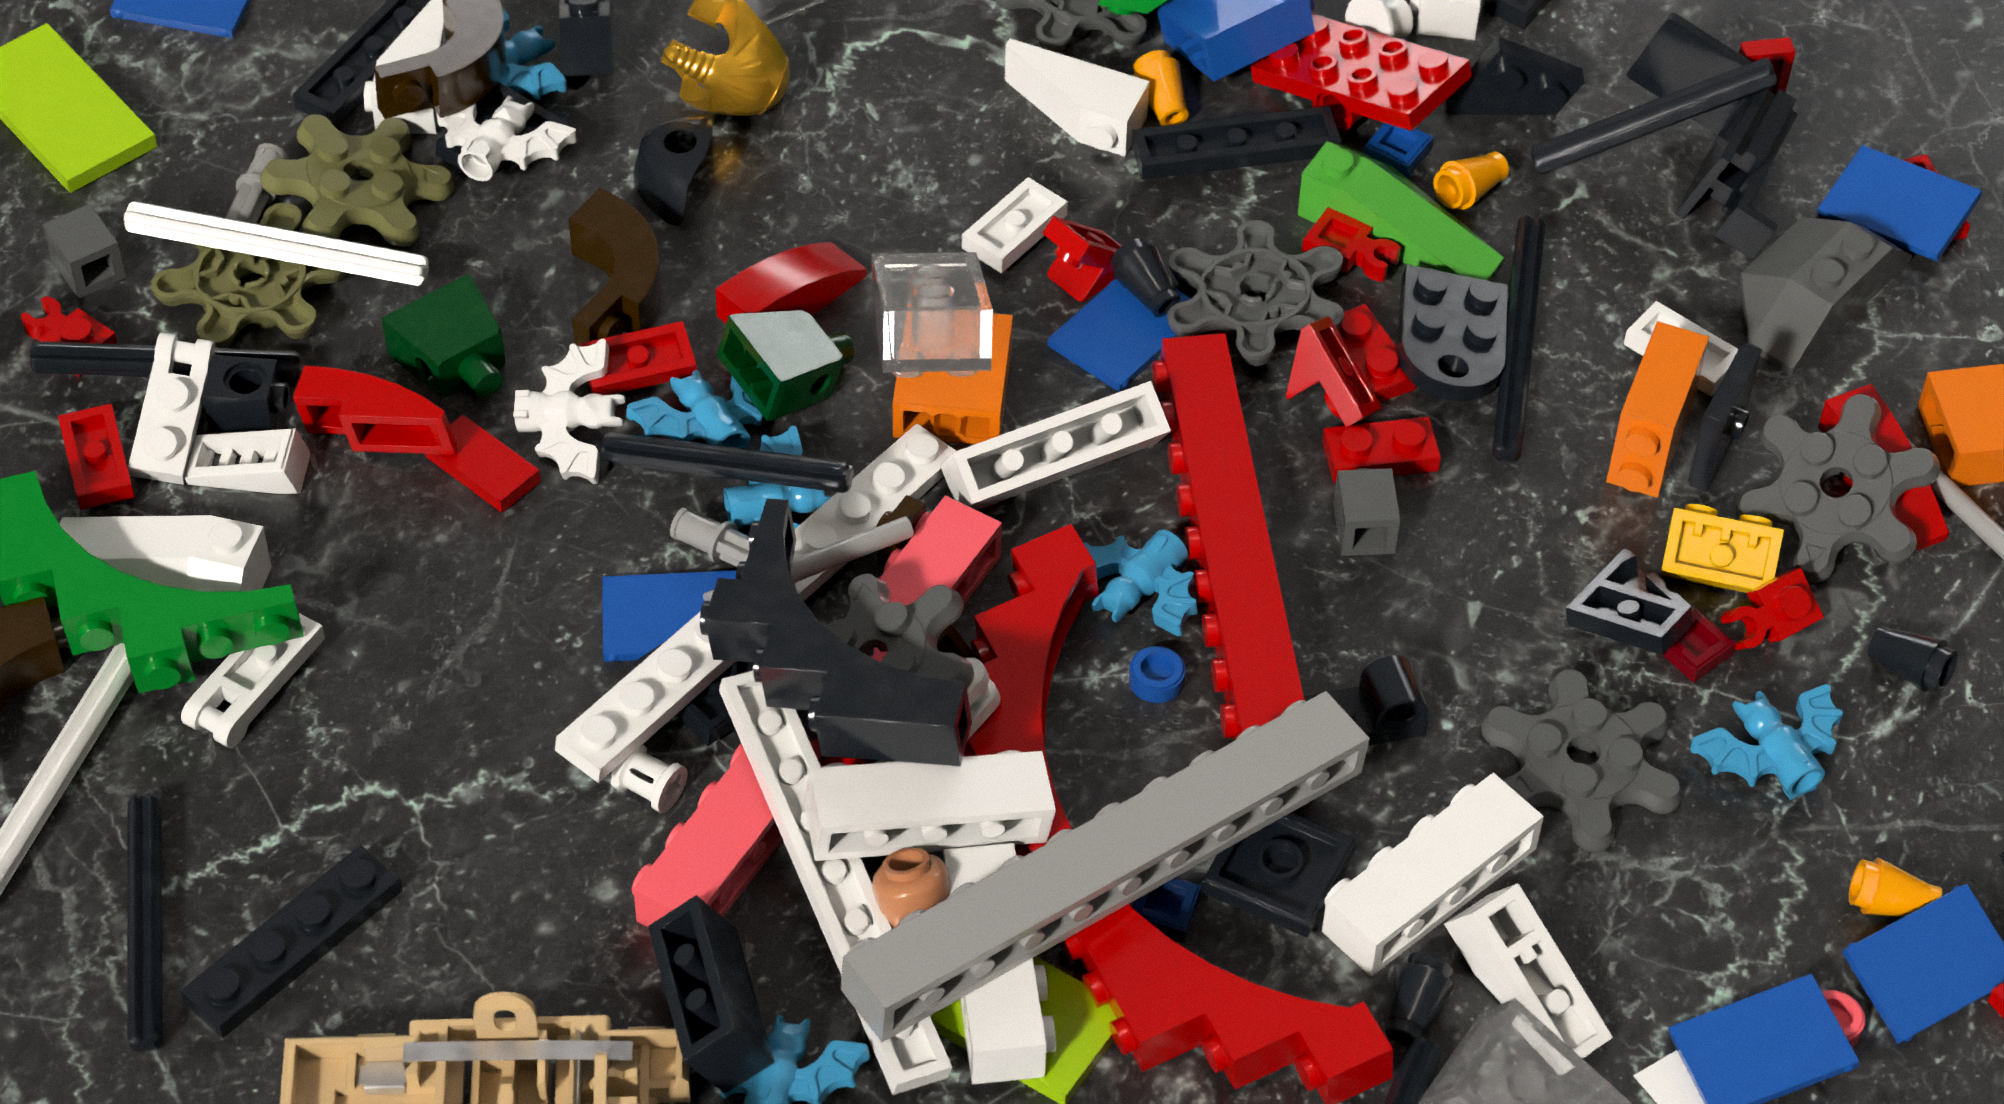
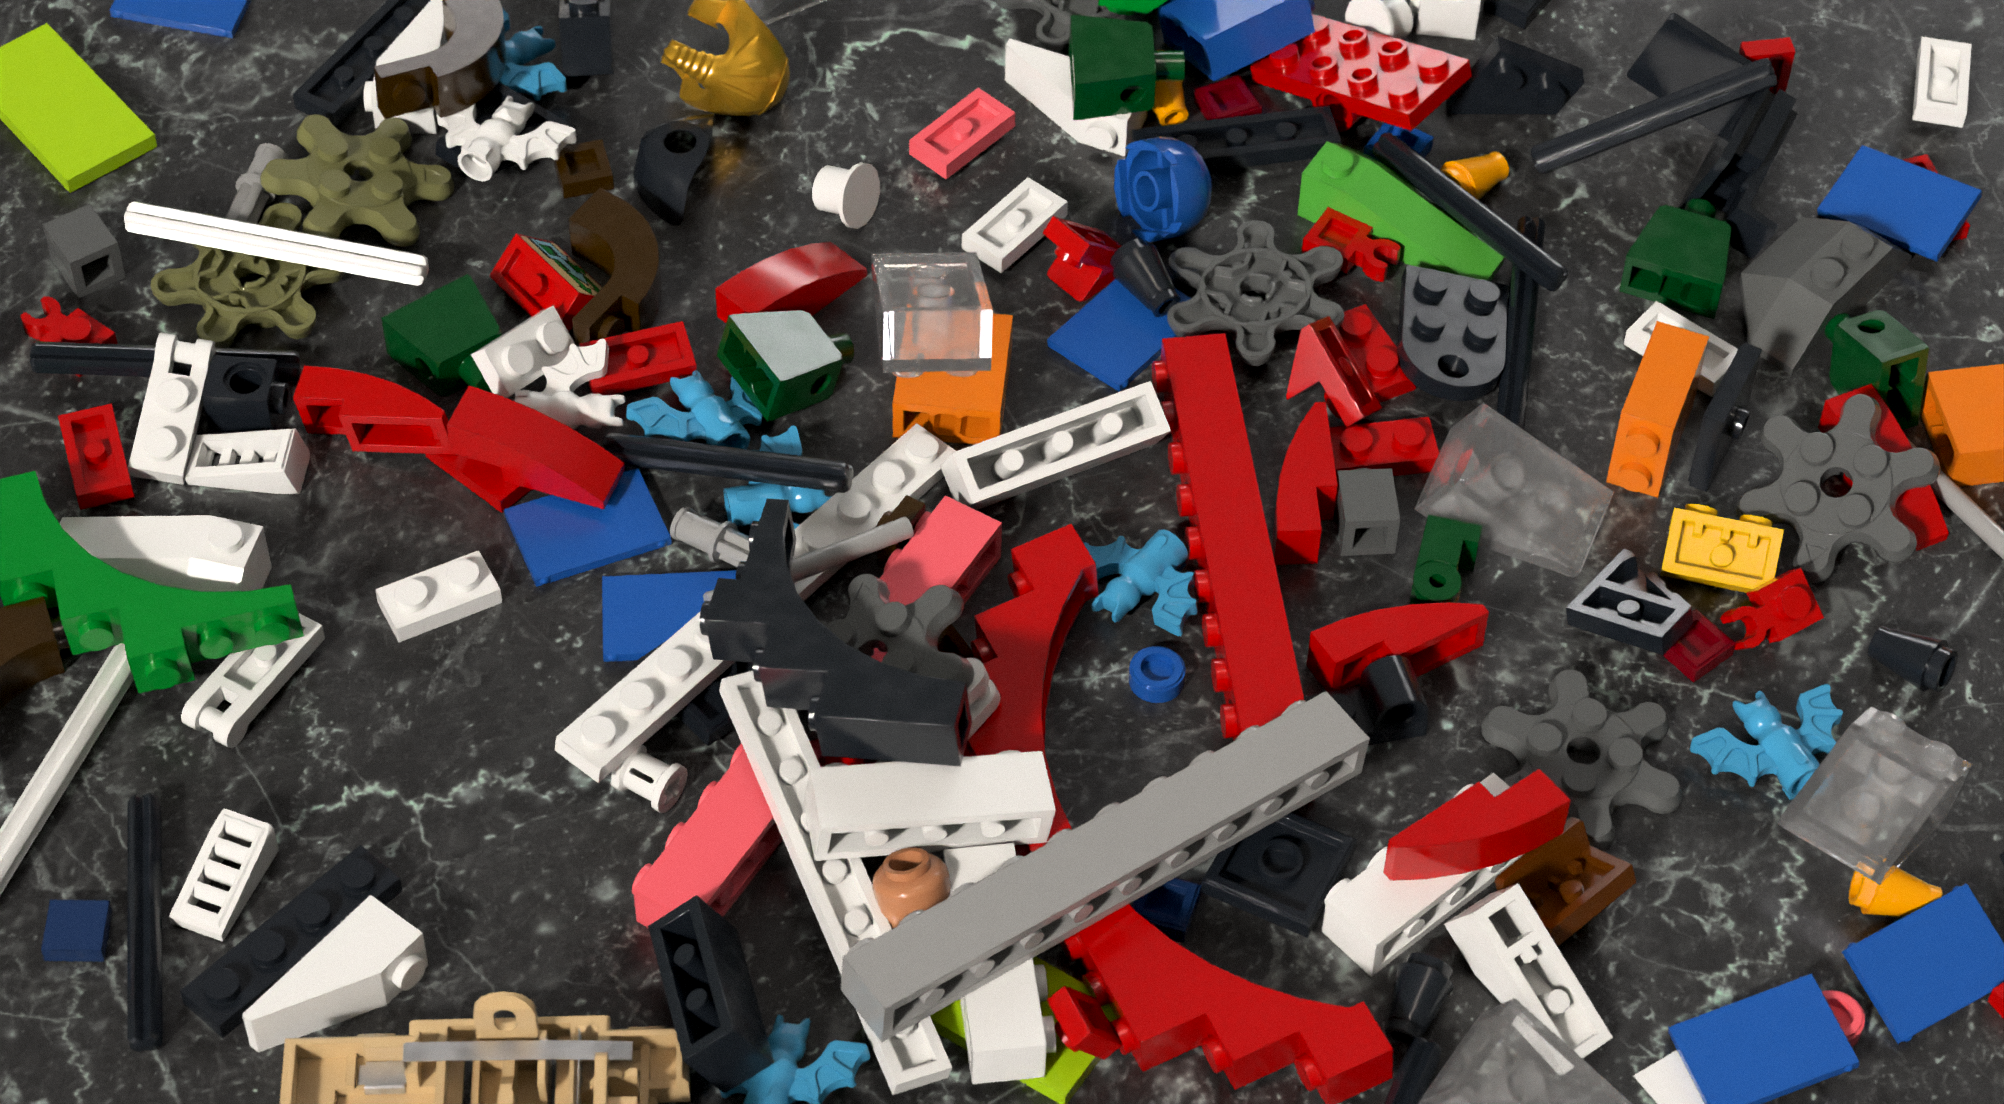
none -> dark blue tile [41,900,113,962]
none -> white slope [169,809,279,942]
none -> white slope [242,895,428,1052]
none -> white plate [375,550,502,642]
none -> red slope [447,386,625,509]
none -> white plate [471,305,575,398]
none -> red panel [489,233,603,332]
none -> blue piece [504,468,672,587]
none -> dark brown plate [553,139,614,199]
none -> white piece [812,162,880,229]
none -> coral plate [909,88,1015,179]
none -> red plate [1046,986,1122,1060]
none -> dark green torso [1069,15,1185,120]
none -> blue cylinder [1114,137,1212,242]
none -> dark red tile [1194,75,1262,120]
none -> red slope [1273,402,1338,565]
none -> red slope [1306,602,1489,692]
none -> black axle [1372,132,1568,292]
none -> red slope [1383,769,1571,881]
none -> dark green leg [1409,514,1483,605]
none -> clear slope [1414,403,1614,578]
none -> reddish brown bracket [1495,817,1637,947]
none -> dark green torso [1619,199,1731,319]
none -> clear slope [1778,706,1972,885]
none -> dark green torso [1824,310,1929,430]
none -> white plate [1912,37,1972,128]

